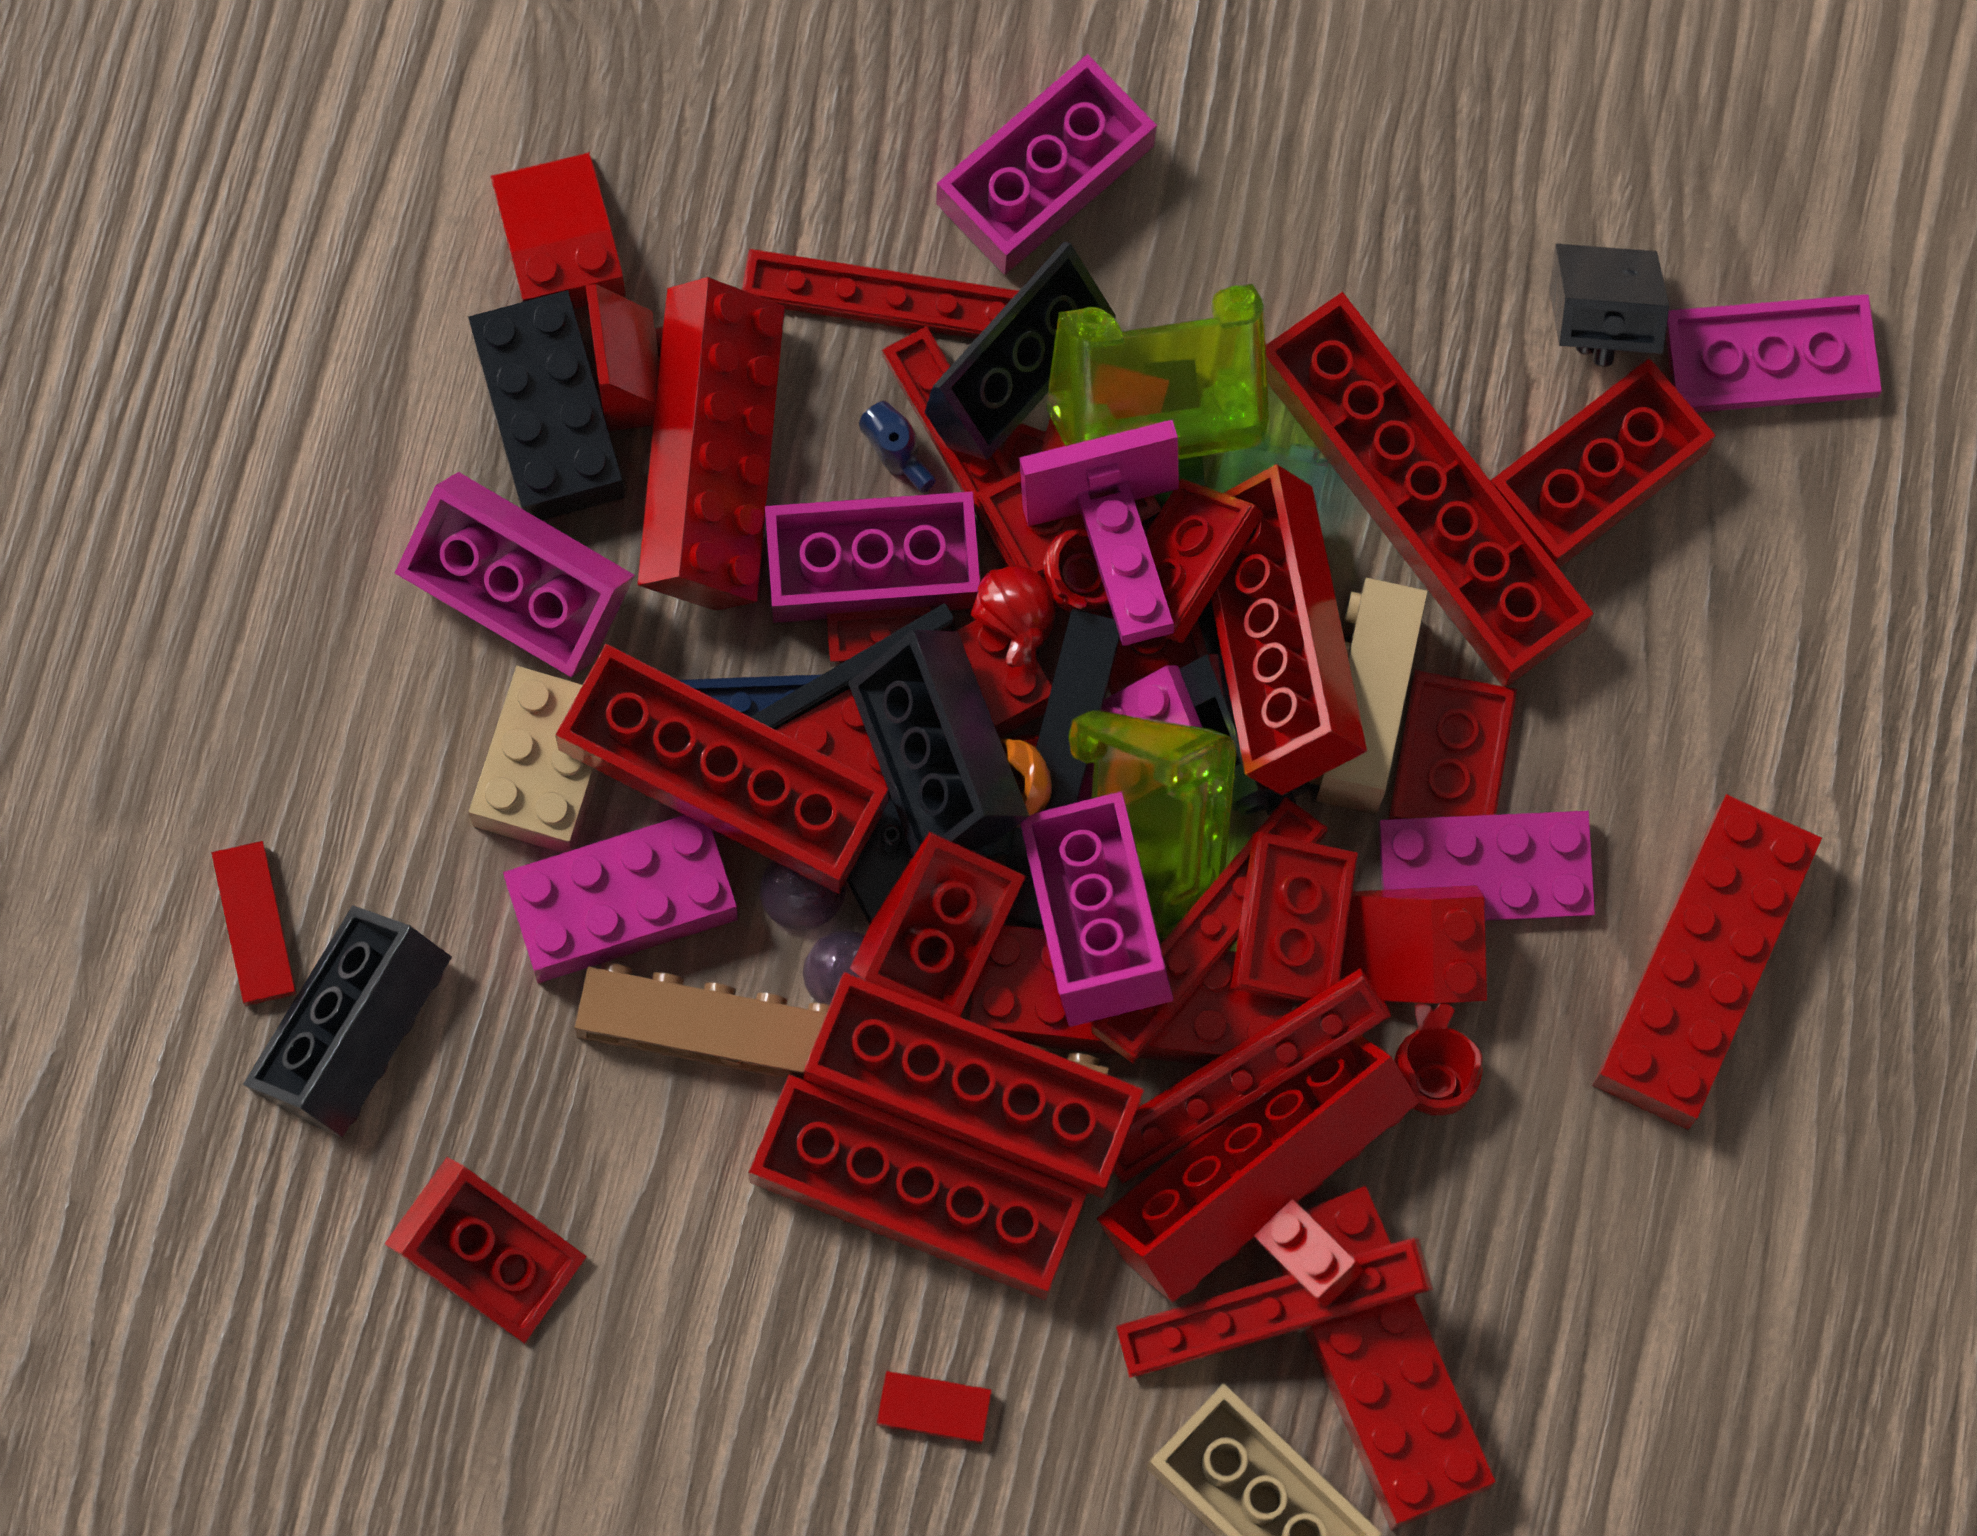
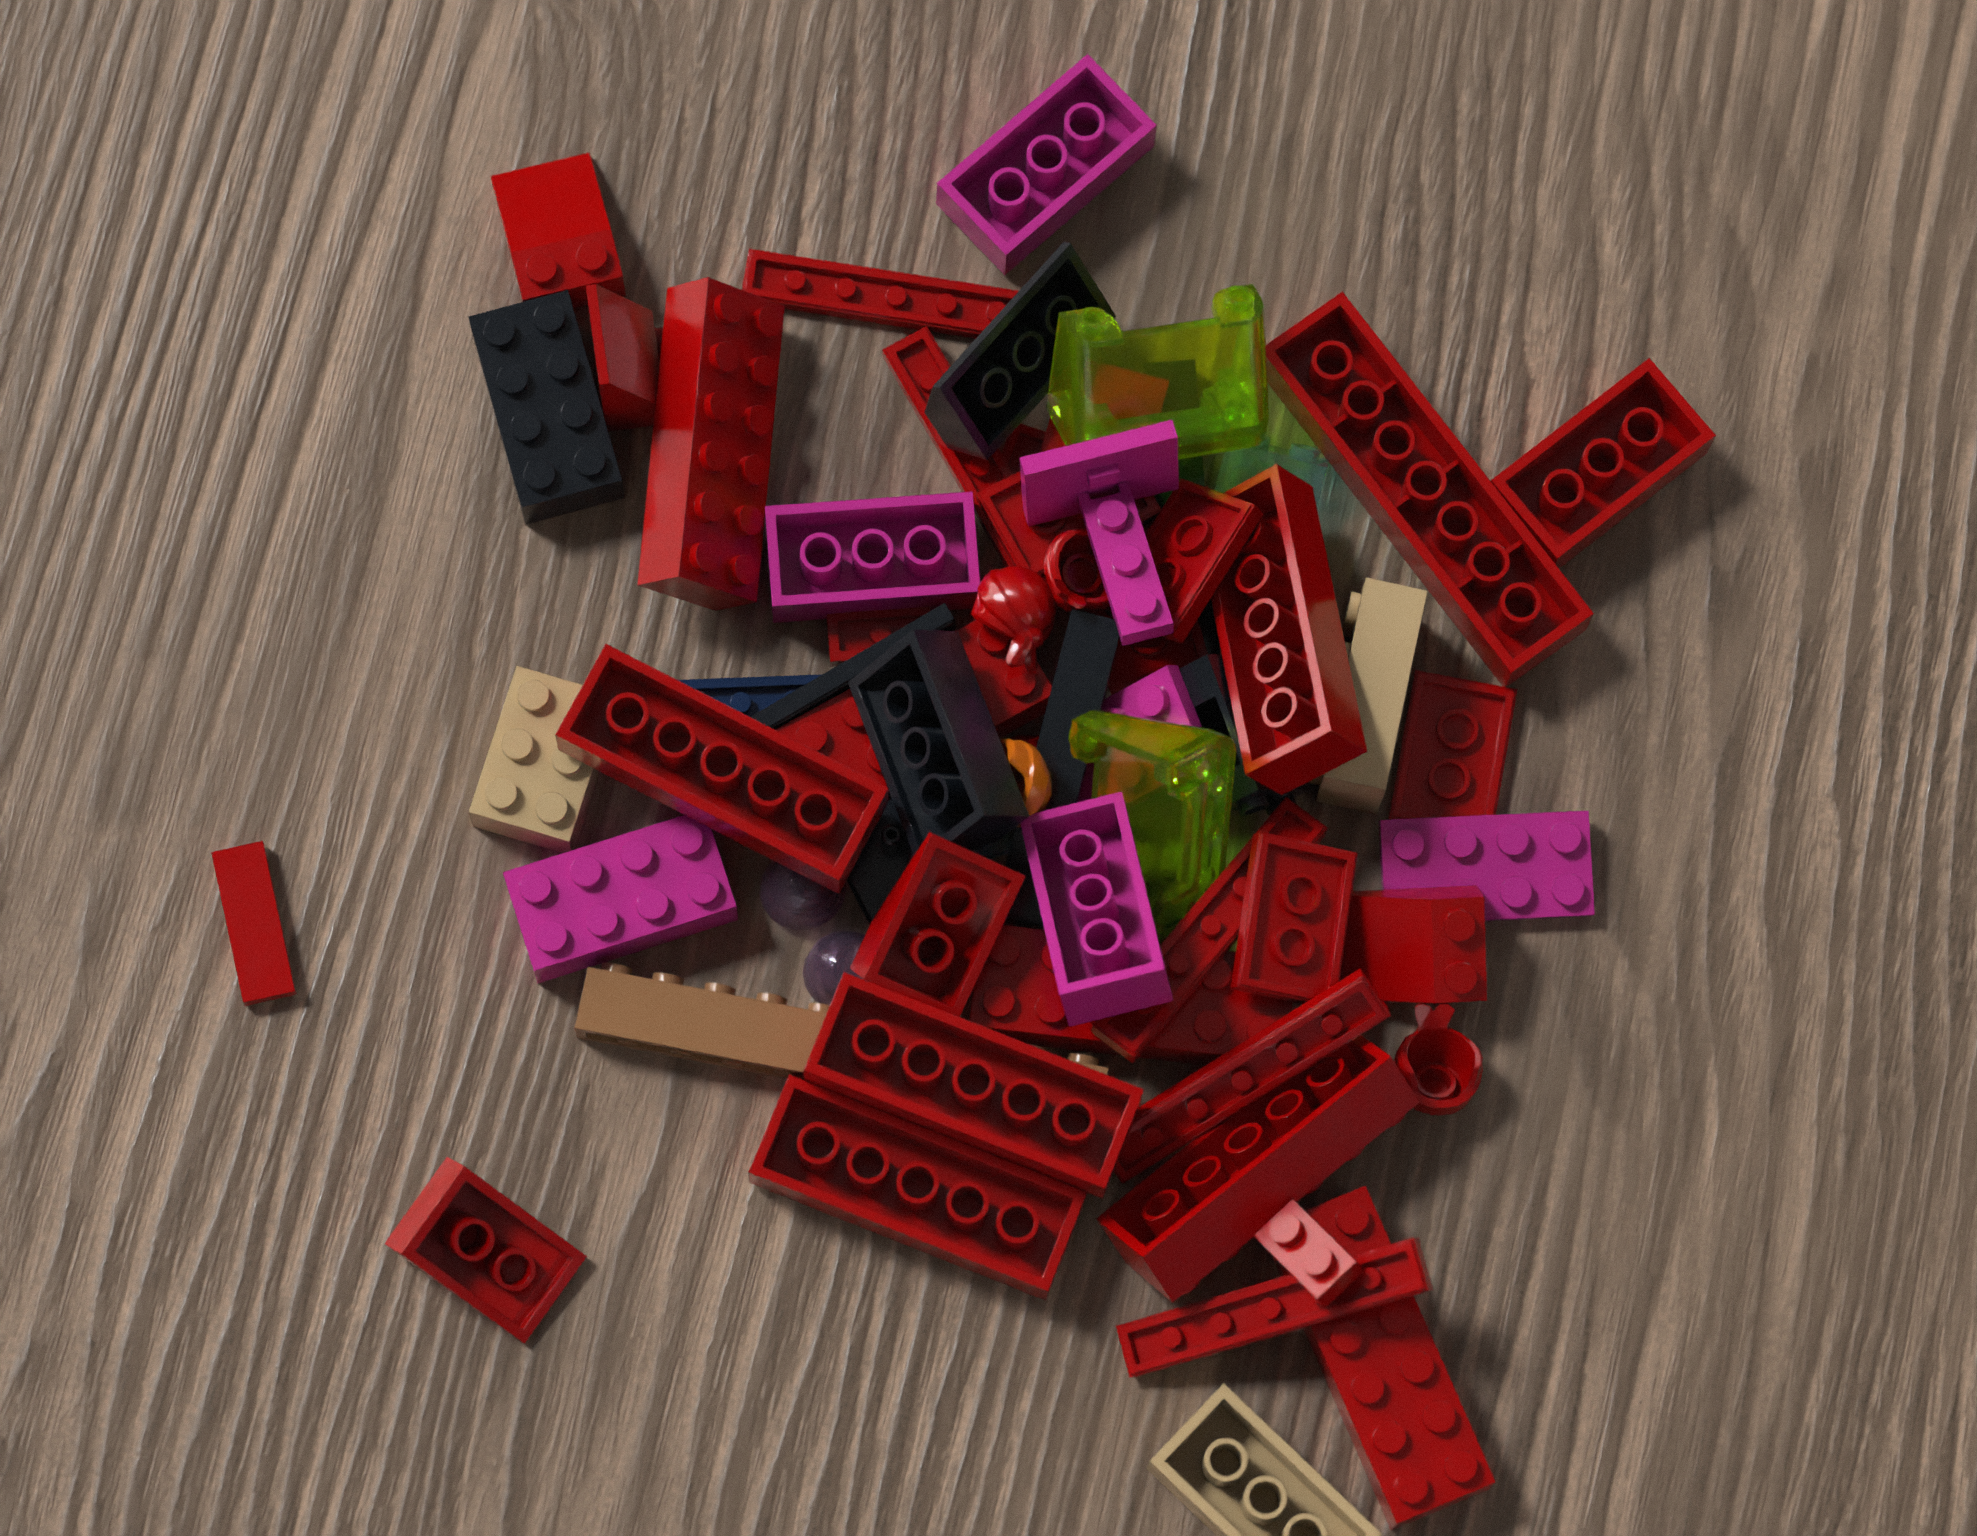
black slope [243,905,452,1138] -> none
dark pink brick [394,472,635,677] -> none
dark blue piece [859,401,936,493] -> none
red tile [877,1371,992,1444] -> none
black piece [1549,243,1669,367] -> none
red brick [1592,794,1822,1130] -> none
dark pink plate [1666,294,1882,412] -> none

